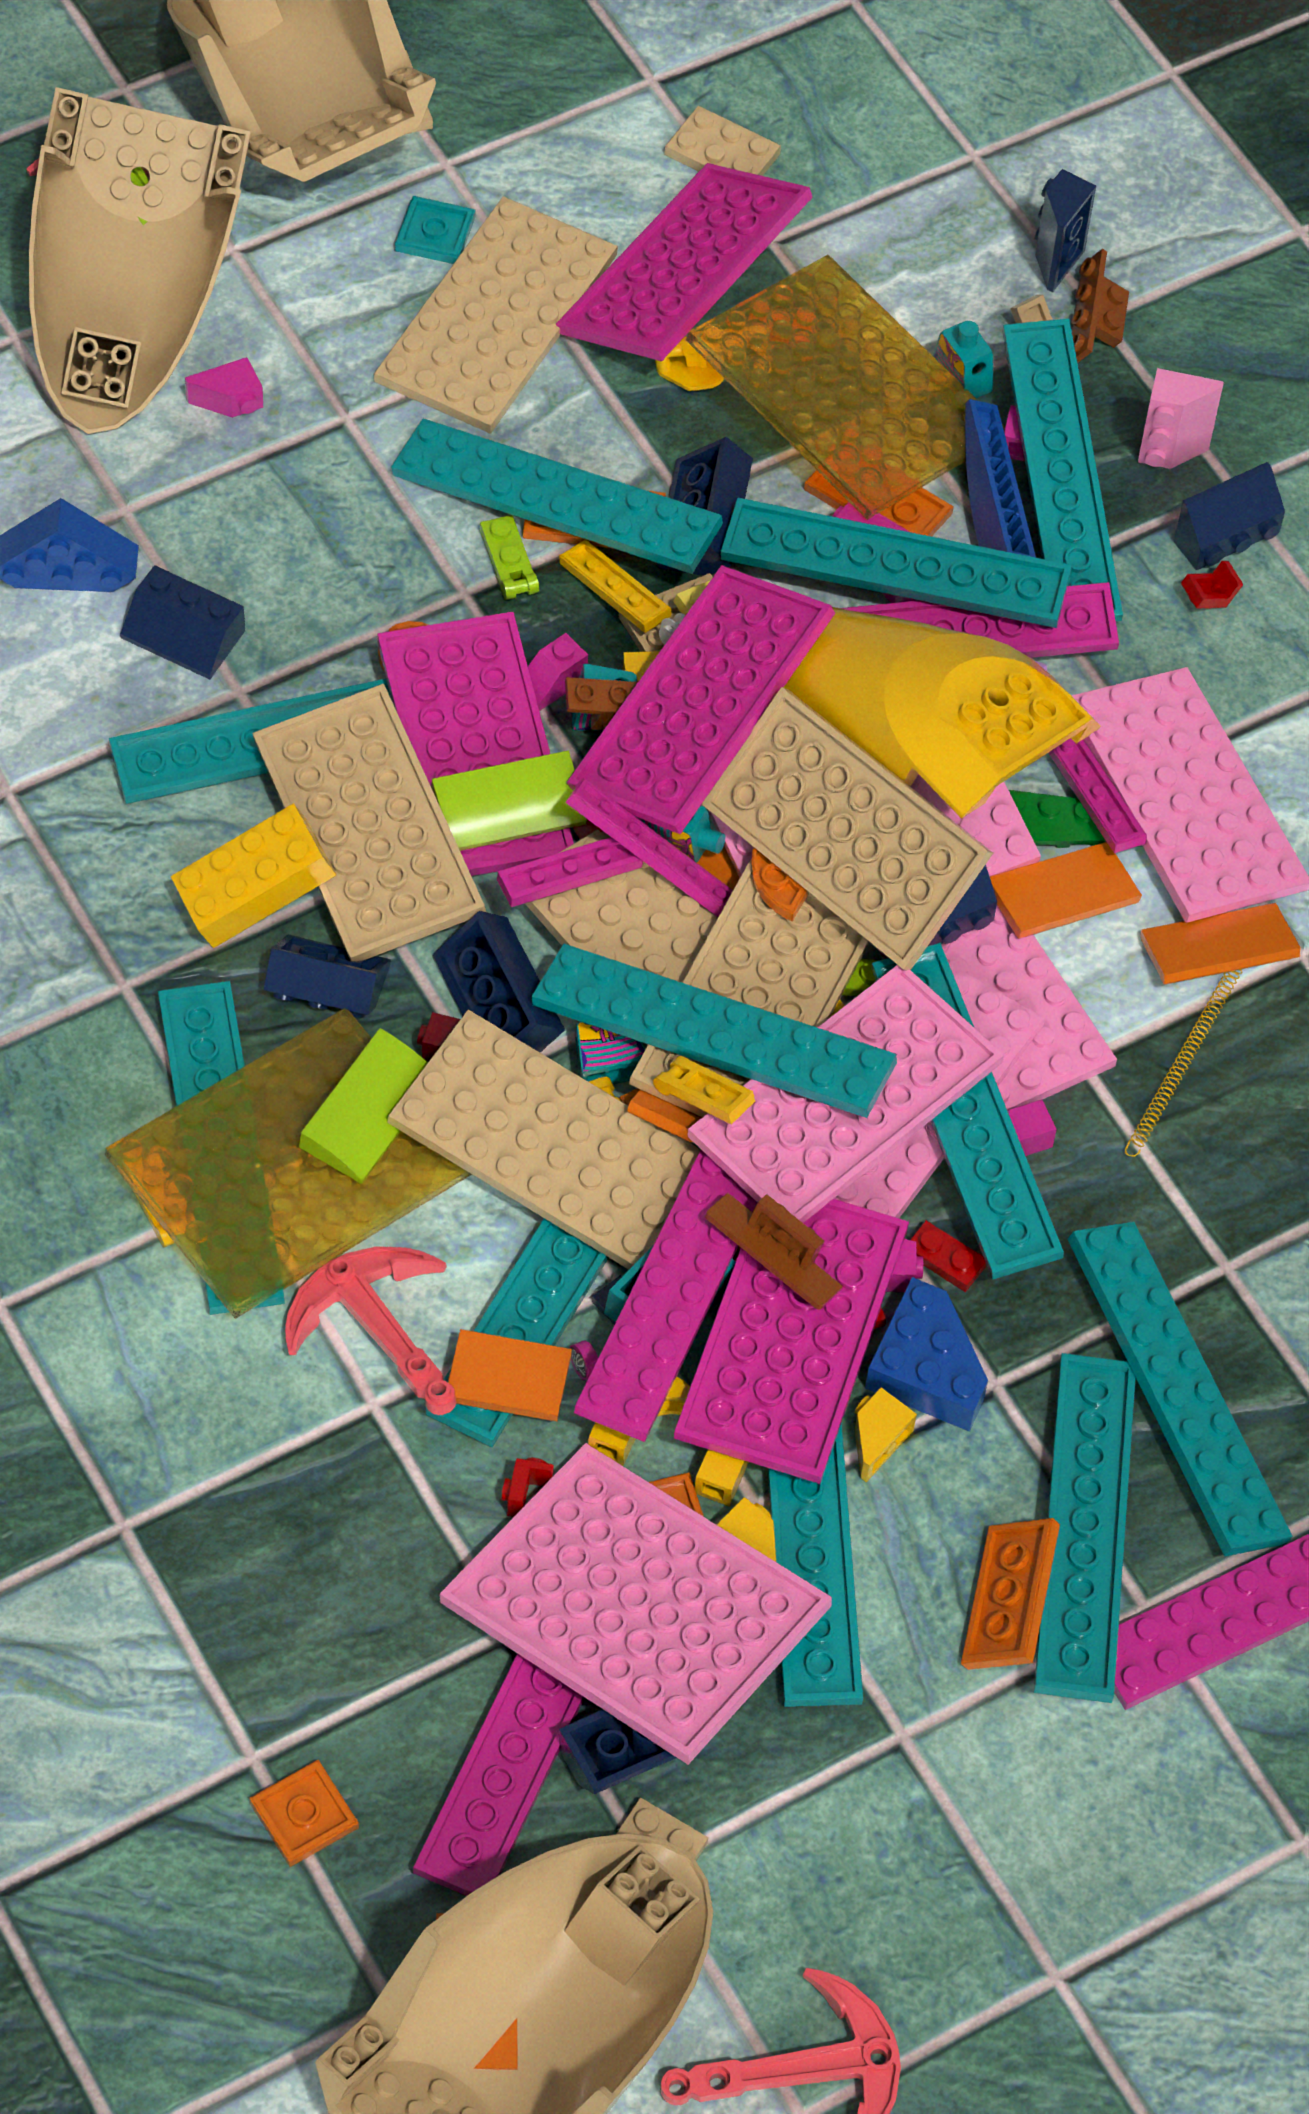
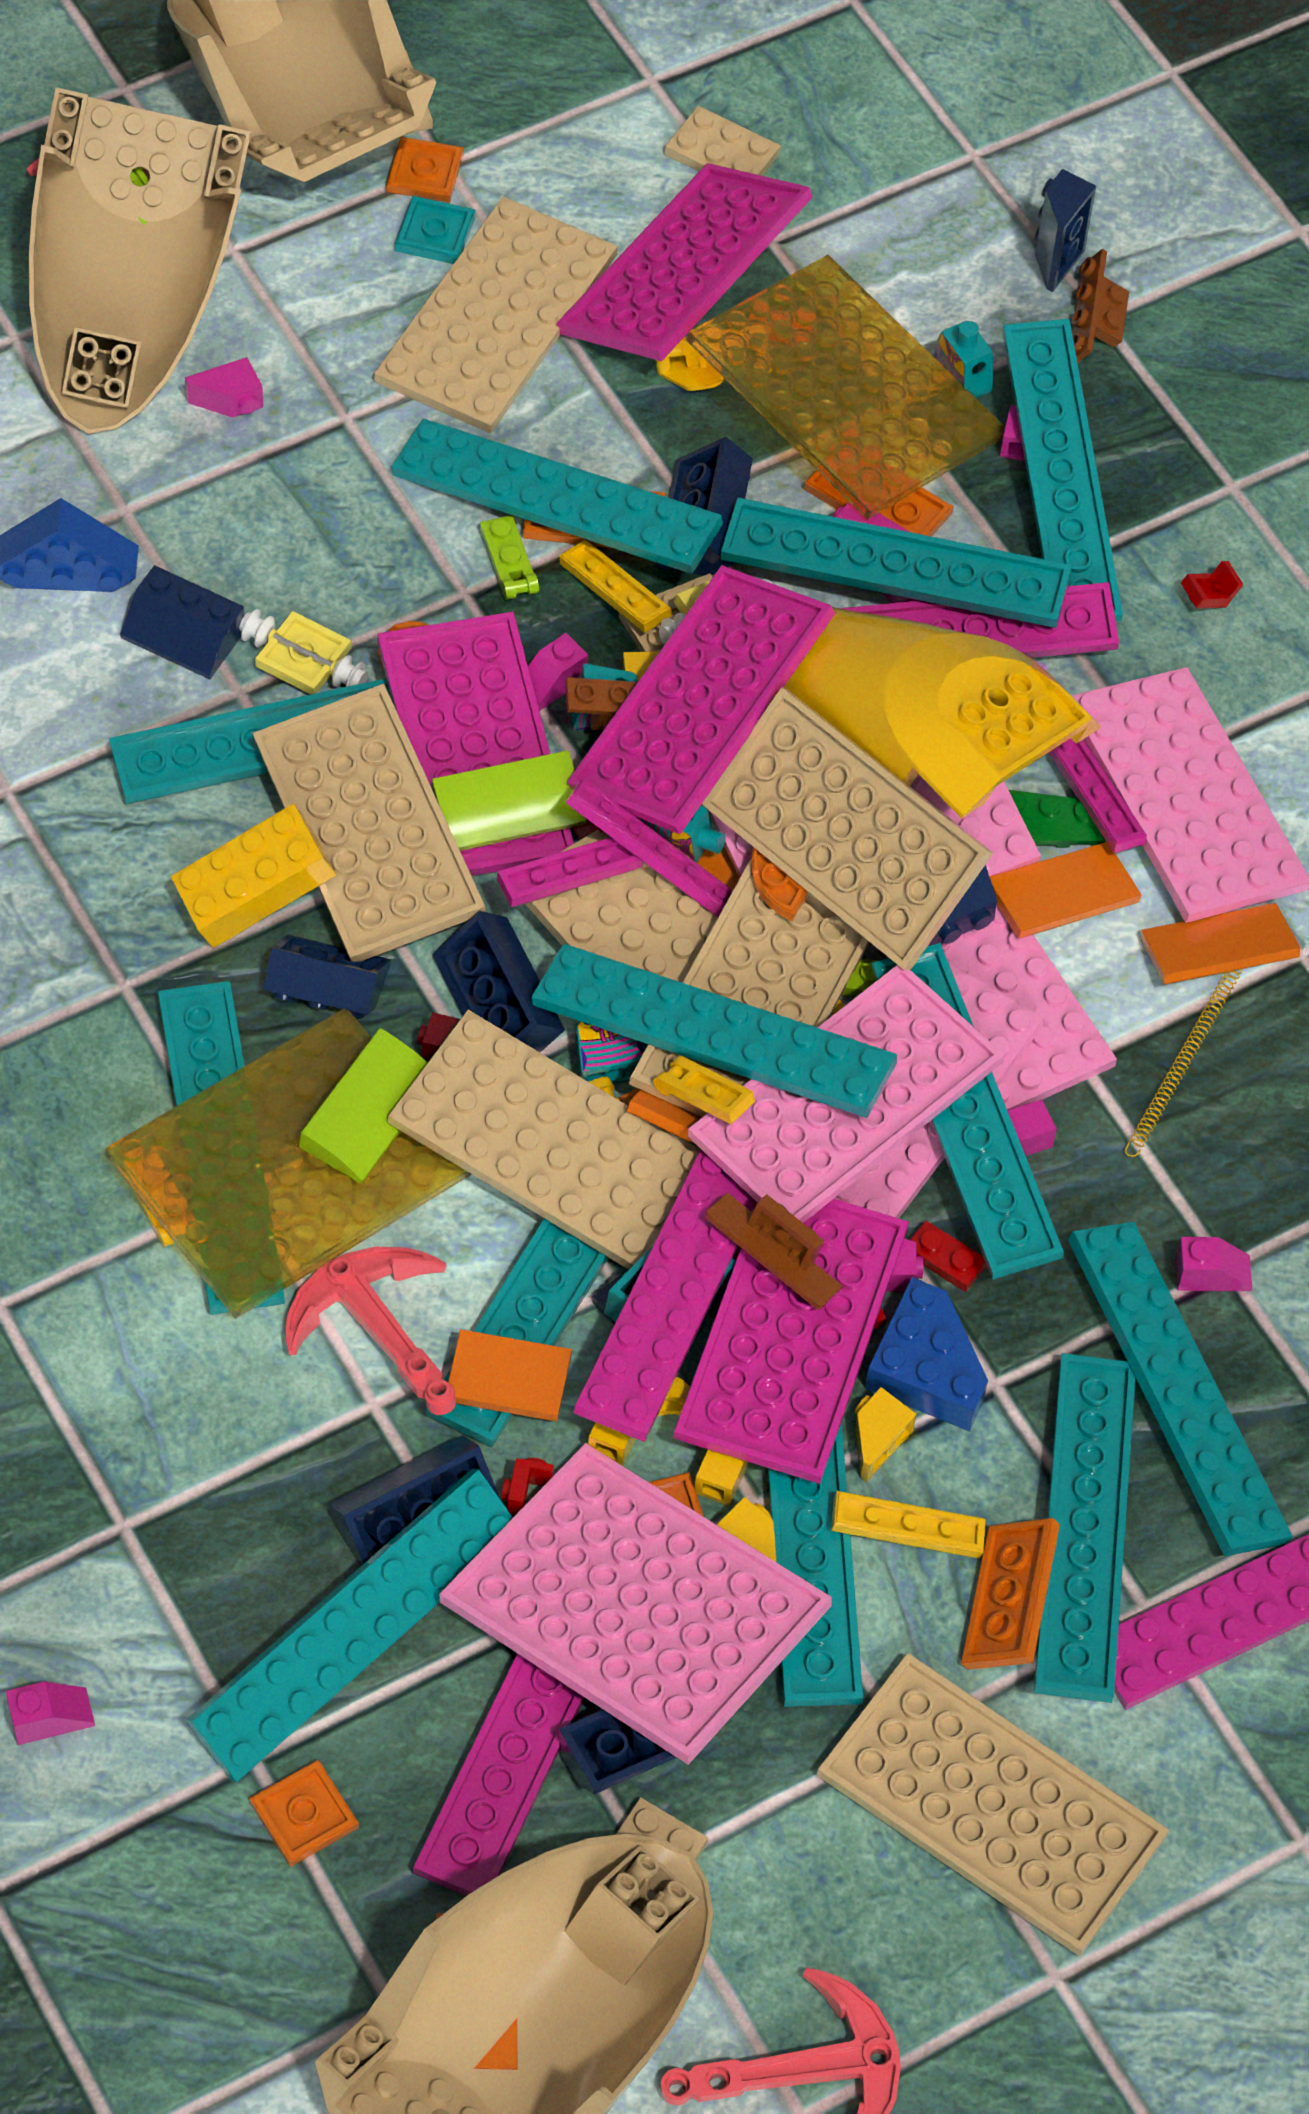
dark pink tile [570,1340,598,1380] -> none
blue slope [965,399,1036,558] -> none
tan plate [1010,295,1052,323] -> none
bright pink slope [1138,368,1224,469] -> none
dark blue slope [1174,462,1285,570] -> none
none -> dark pink slope [6,1681,95,1745]
none -> teal plate [186,1469,513,1782]
none -> light yellow plate [239,609,368,695]
none -> dark blue slope [329,1435,501,1567]
none -> orange tile [387,137,464,203]
none -> tan plate [817,1653,1170,1957]
none -> yellow tile [831,1491,986,1559]
none -> dark pink slope [1175,1237,1252,1291]

